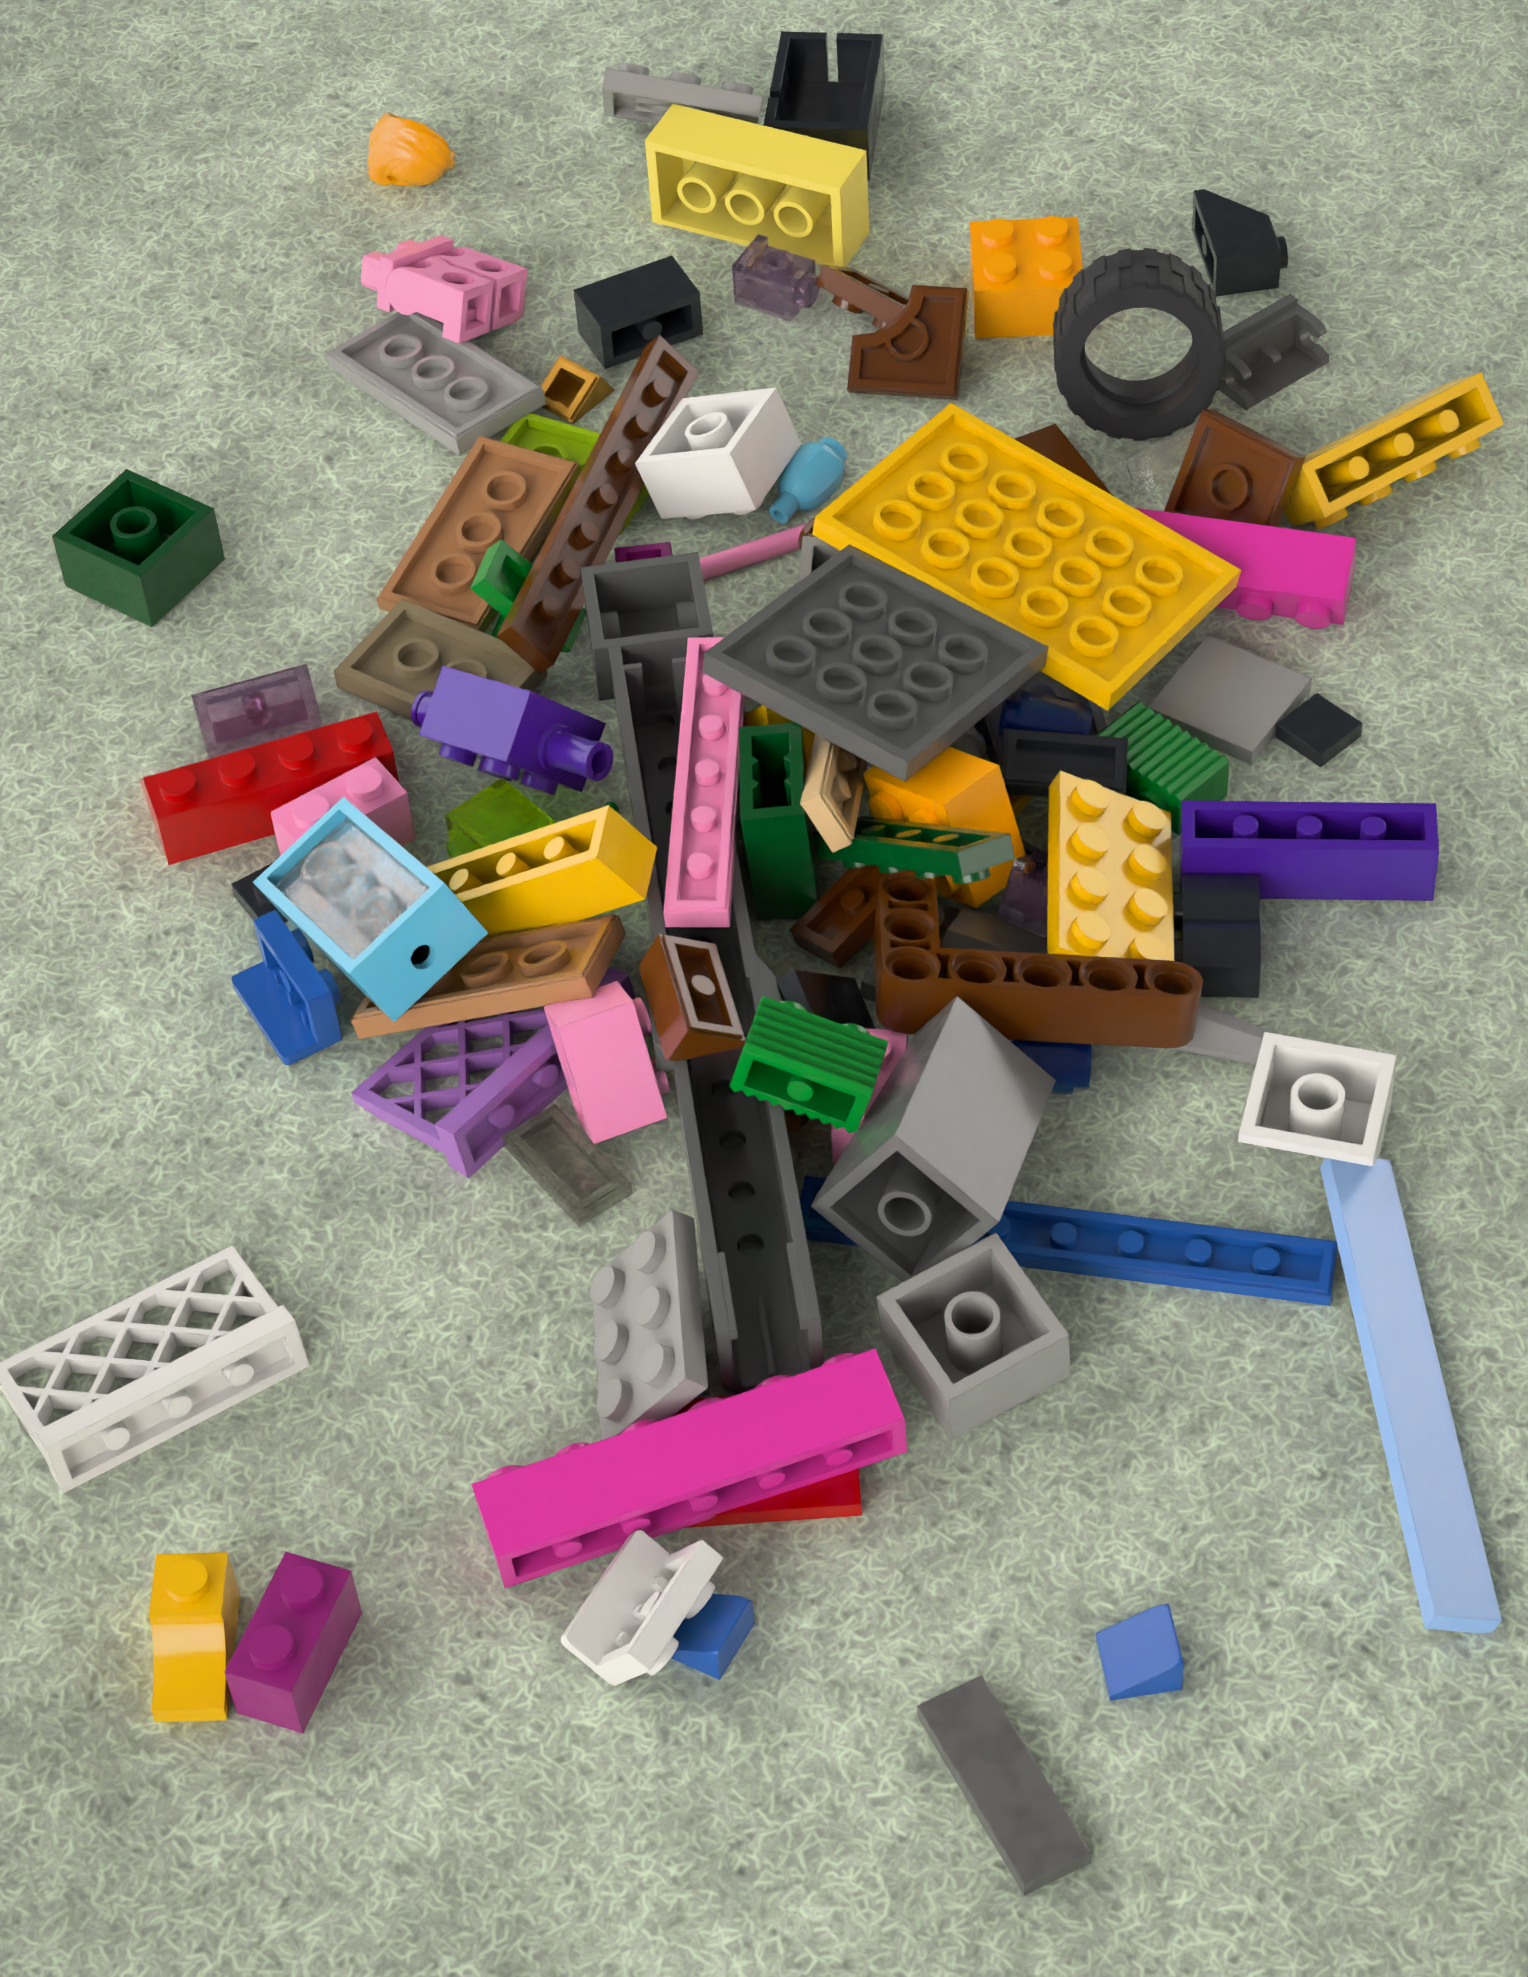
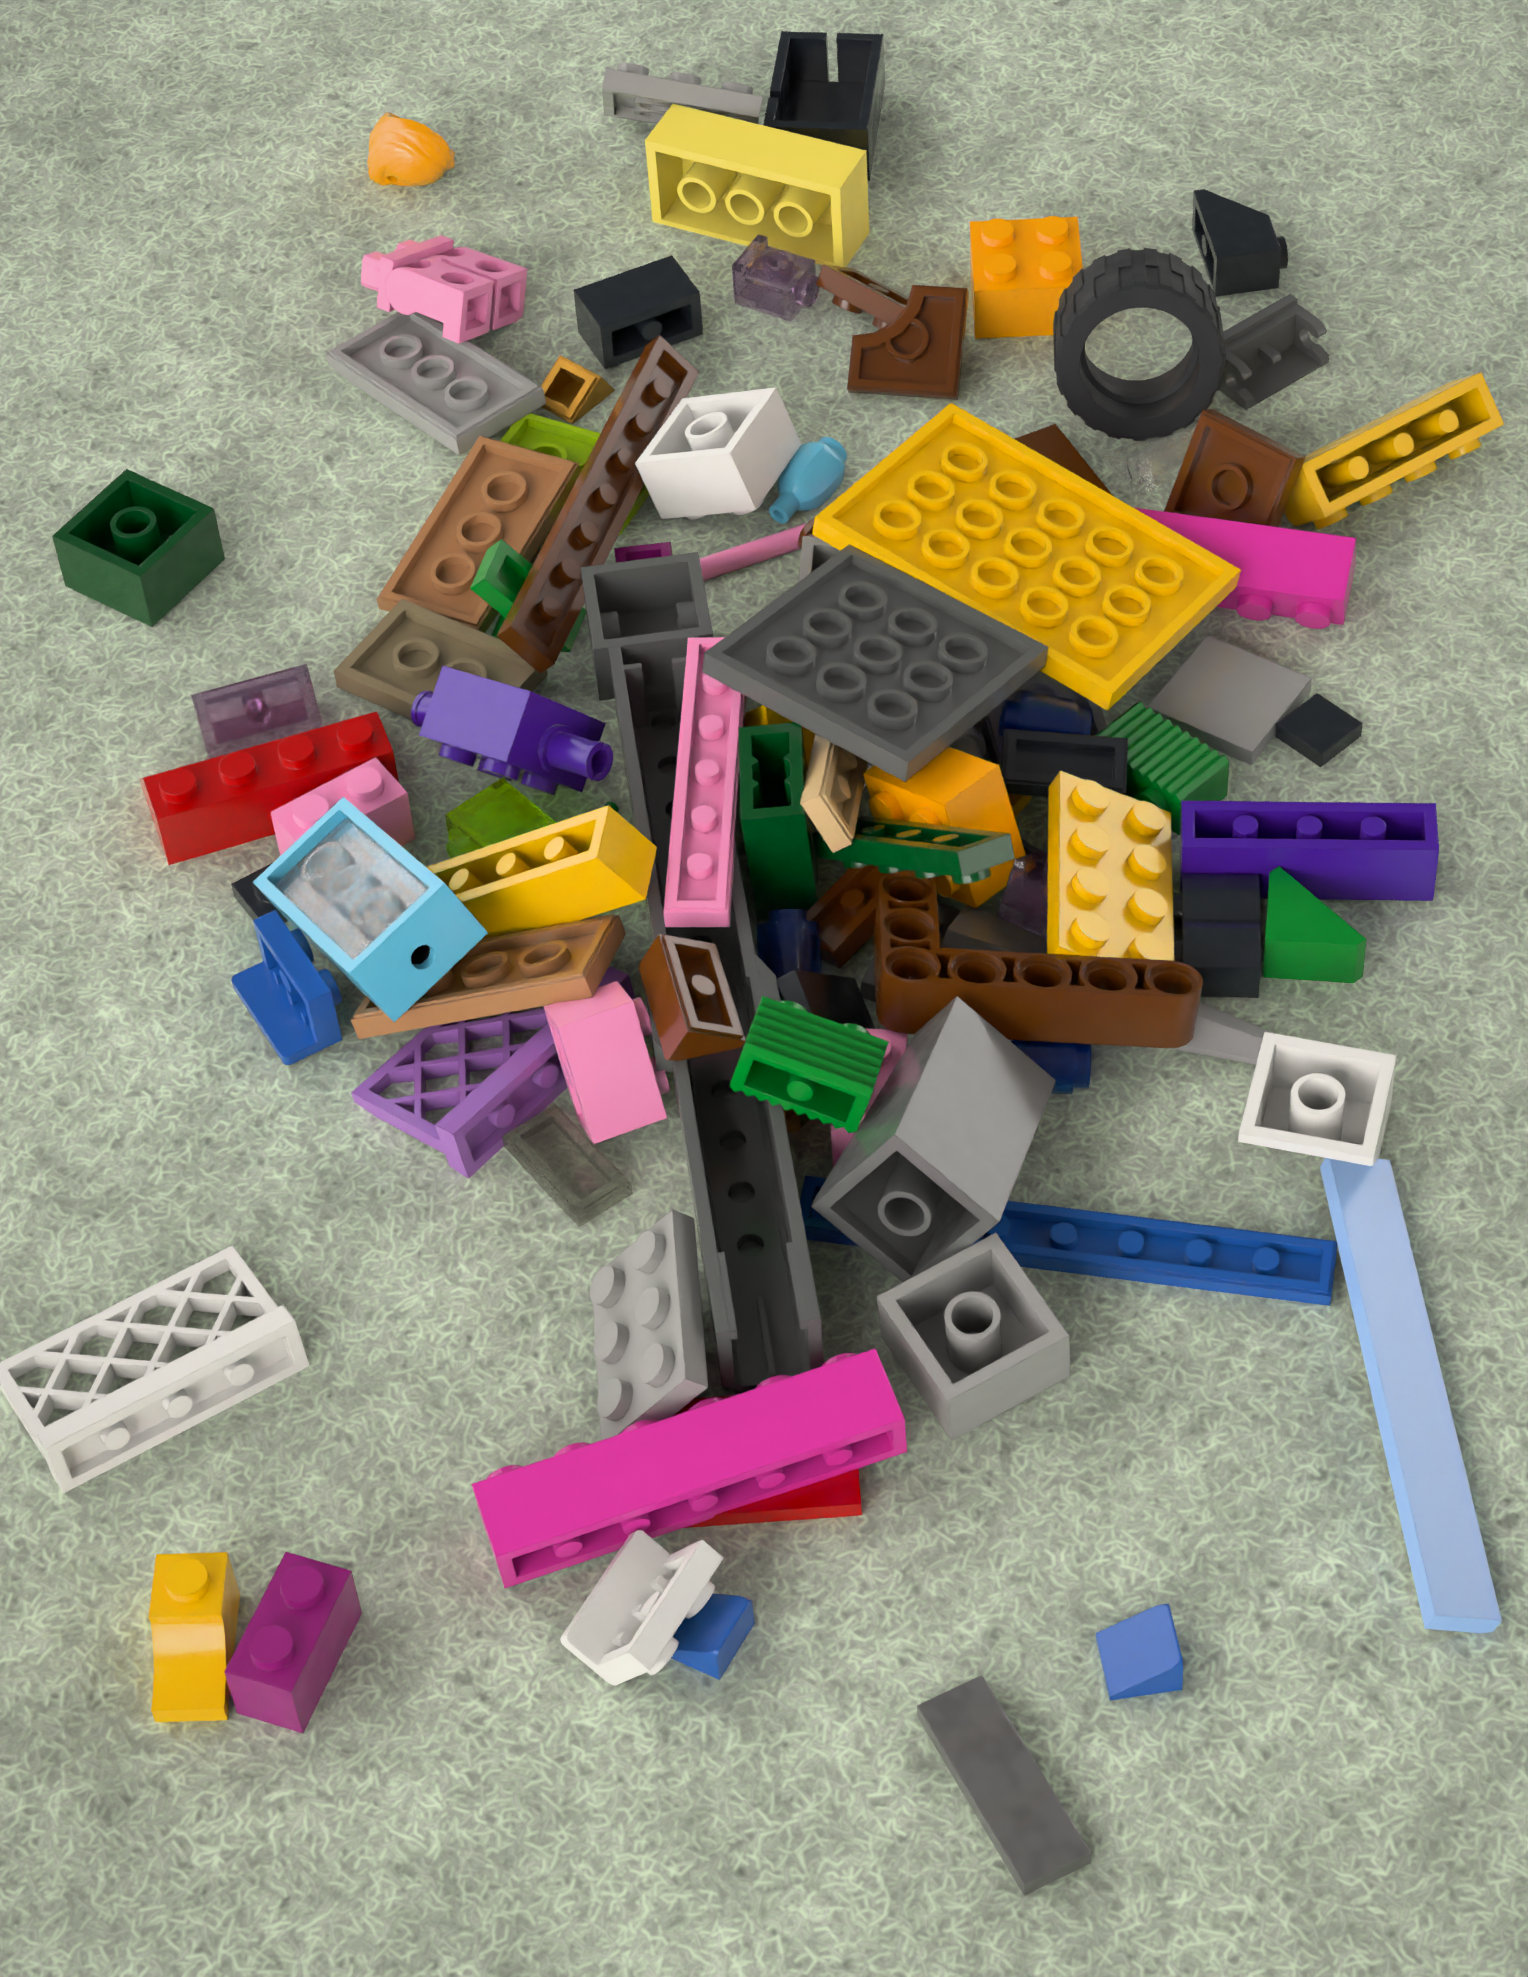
none -> clear blue brick [756,909,822,1001]
none -> green slope [1263,866,1367,983]

